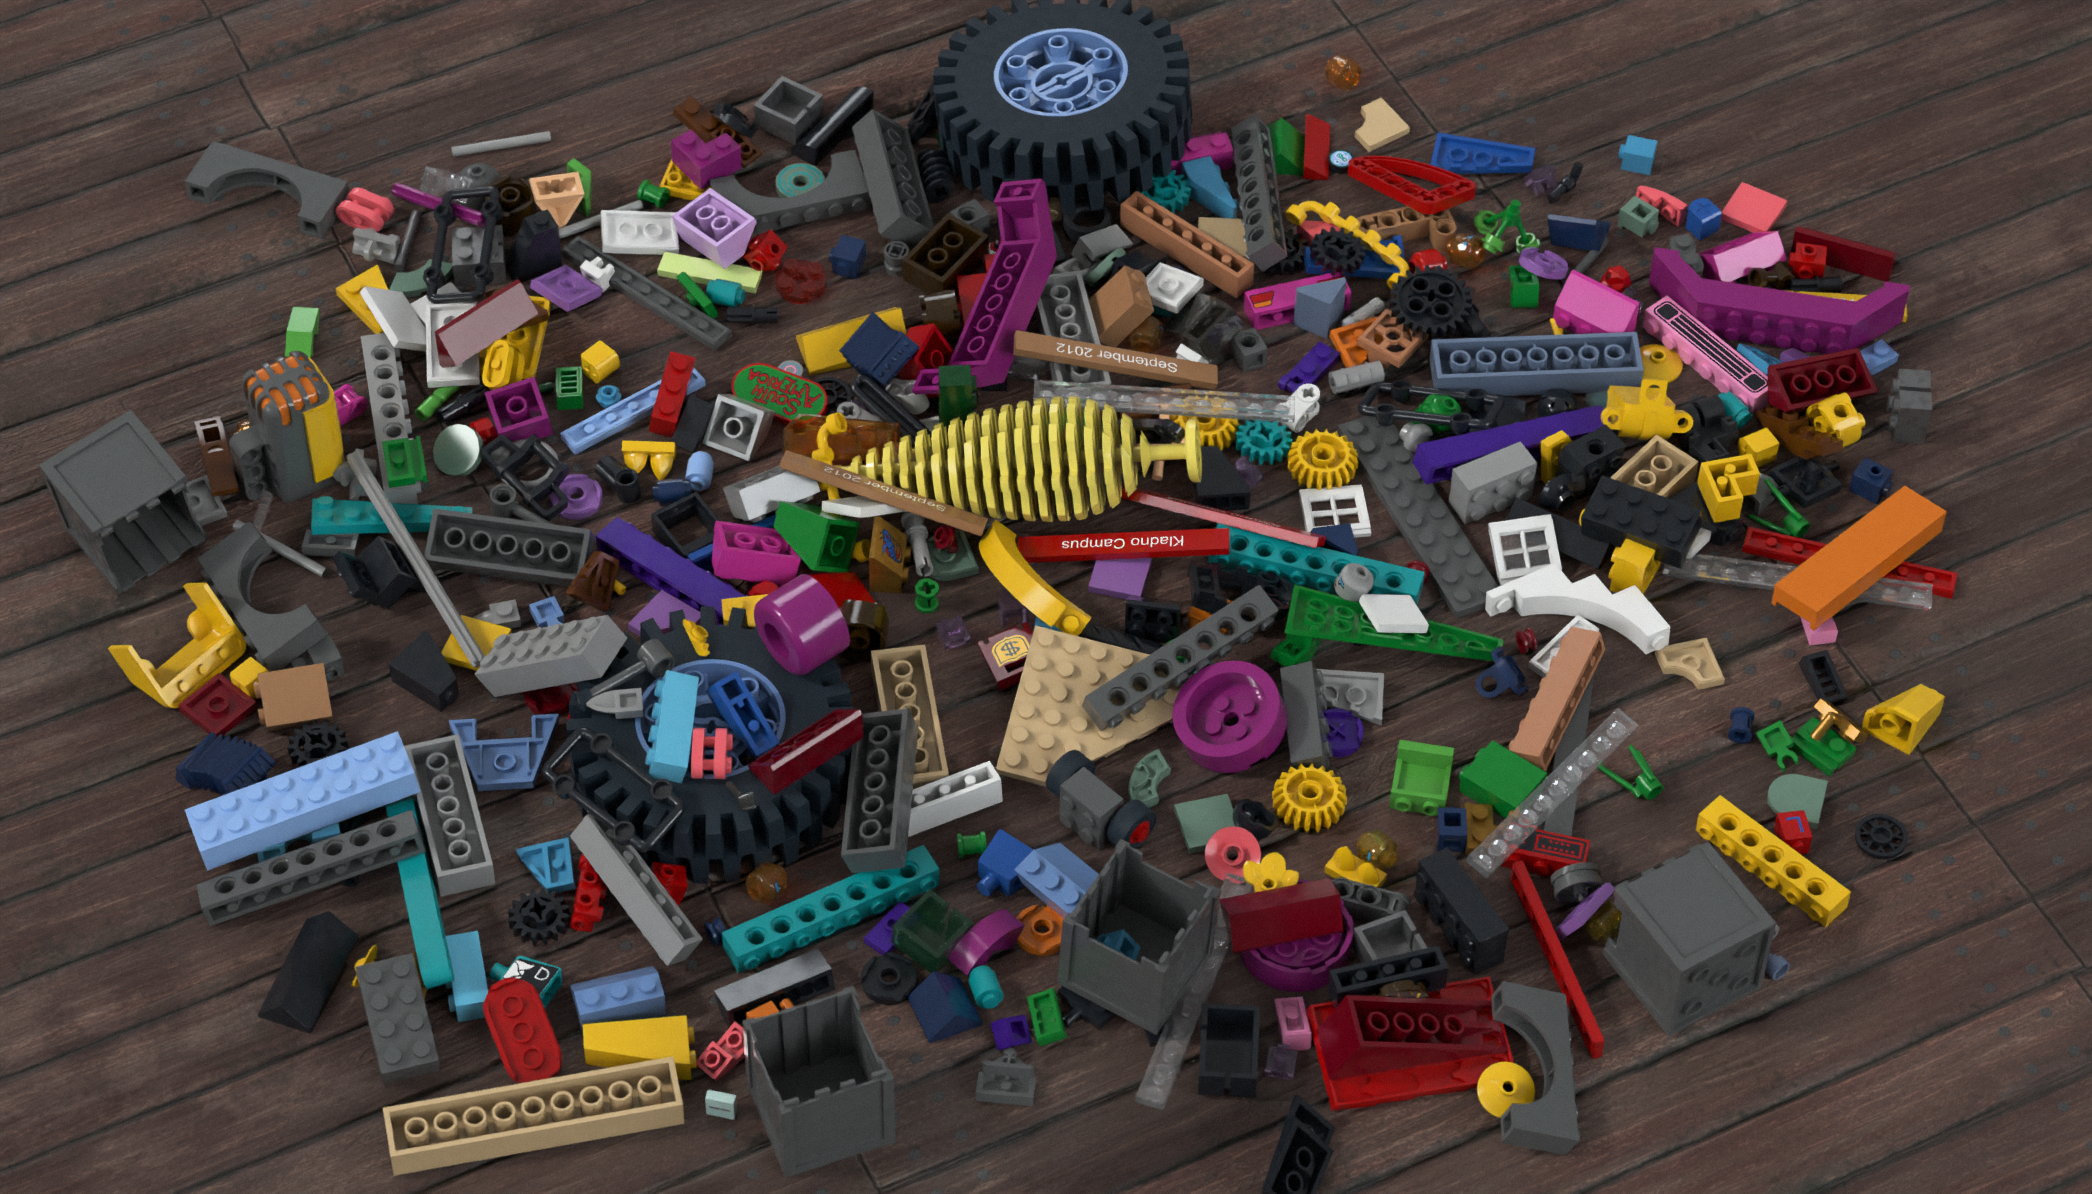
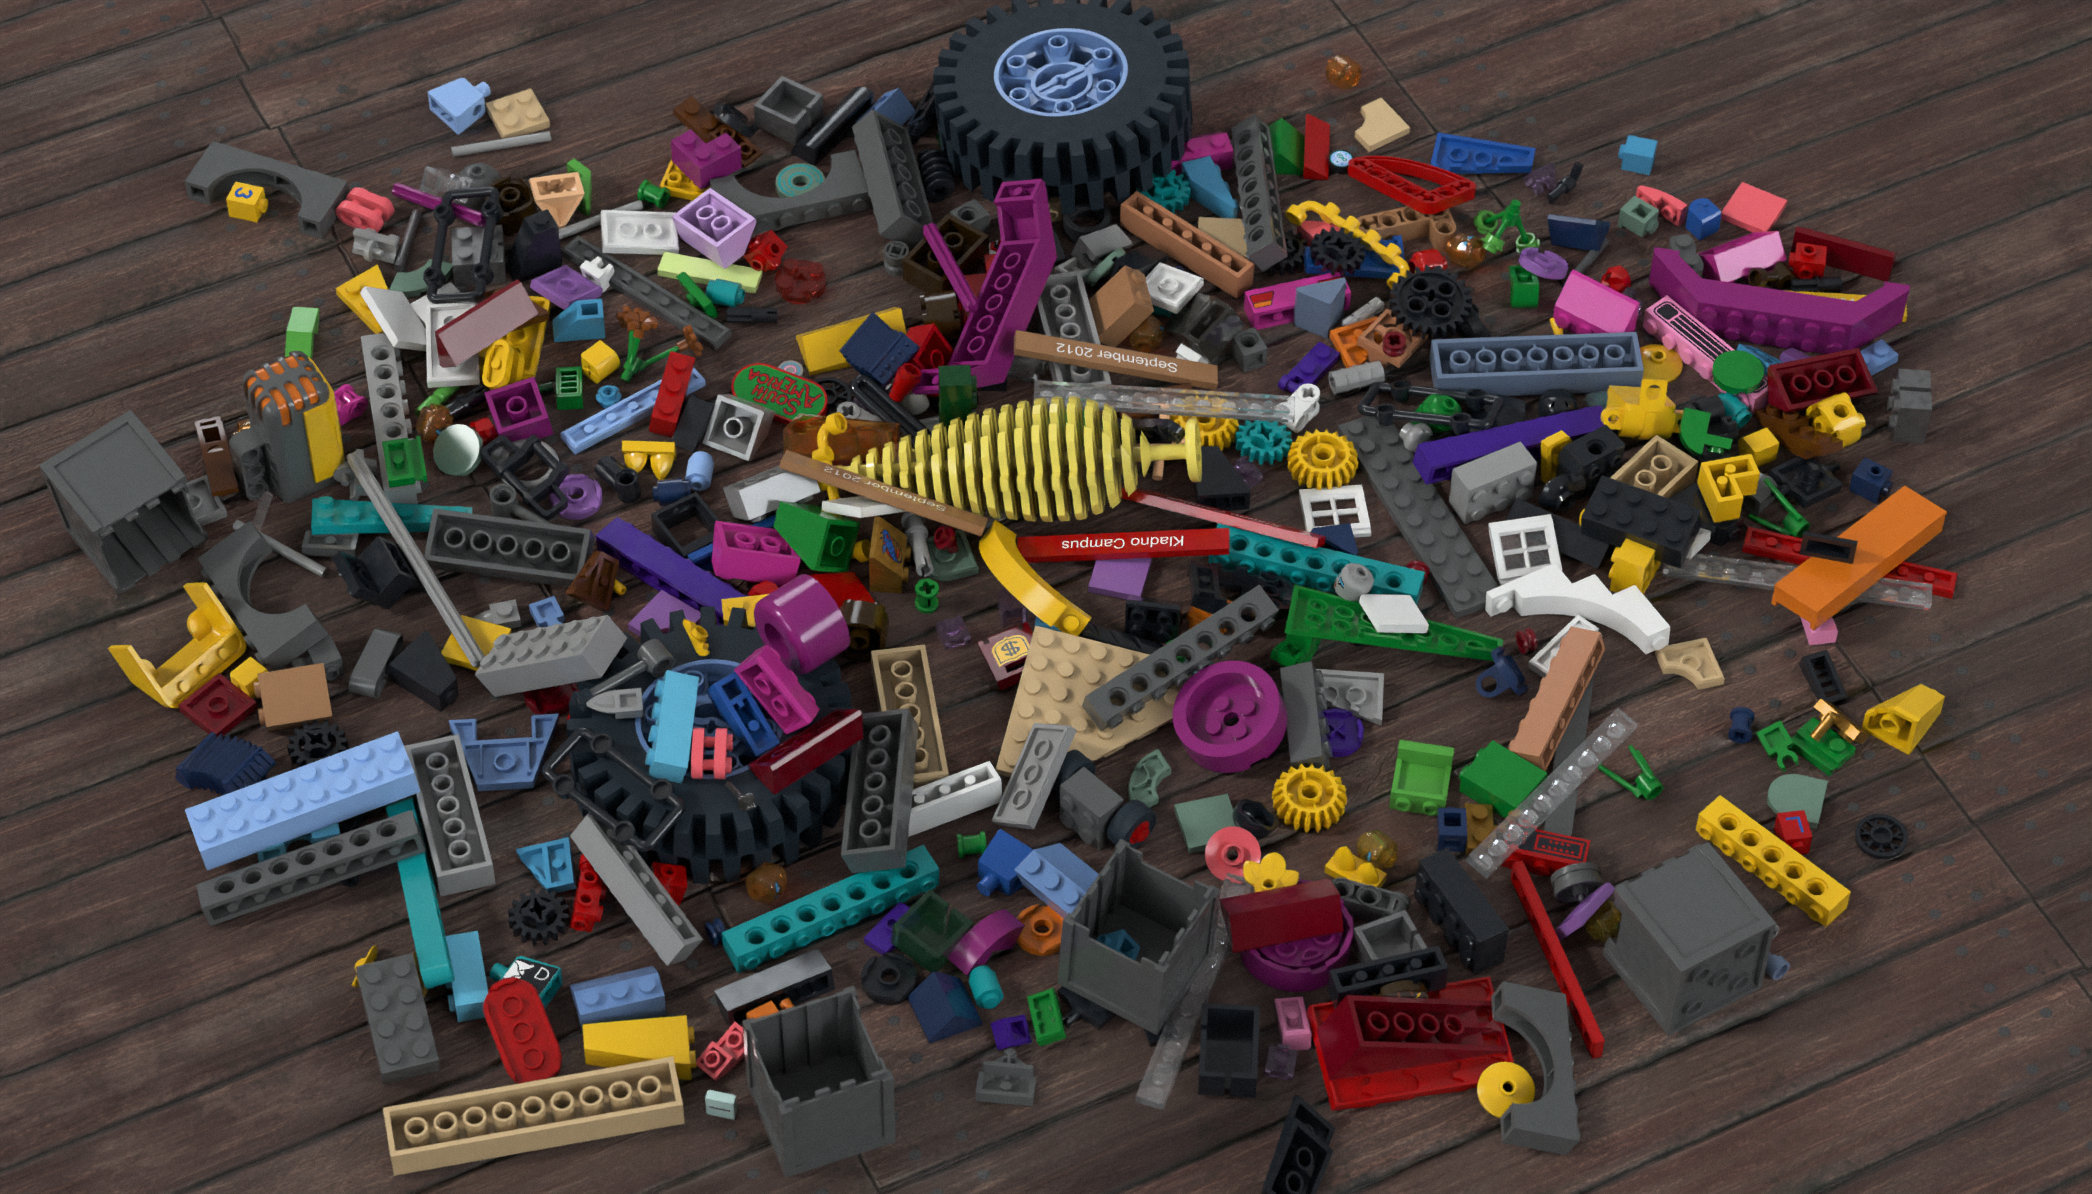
black slope [258,911,359,1034] -> none
dark blue brick [829,235,866,279] -> none
none -> yellow brick [226,182,268,223]
none -> dark grey beam [349,628,404,699]
none -> clear orange head [416,403,454,444]
none -> light blue torso [428,78,491,135]
none -> tan plate [485,89,550,139]
none -> dark azure slope [552,299,605,342]
none -> dark orange plant [616,306,703,383]
none -> dark pink slope [734,644,820,735]
none -> medium blue panel [856,88,915,125]
none -> red cone [889,363,922,403]
none -> magenta axle [923,223,979,313]
none -> light grey tile [992,723,1077,829]
none -> dark red bush [1382,331,1406,357]
none -> green brick [1679,408,1733,457]
none -> green tile [1712,350,1764,395]
none -> black slope [1800,531,1858,564]

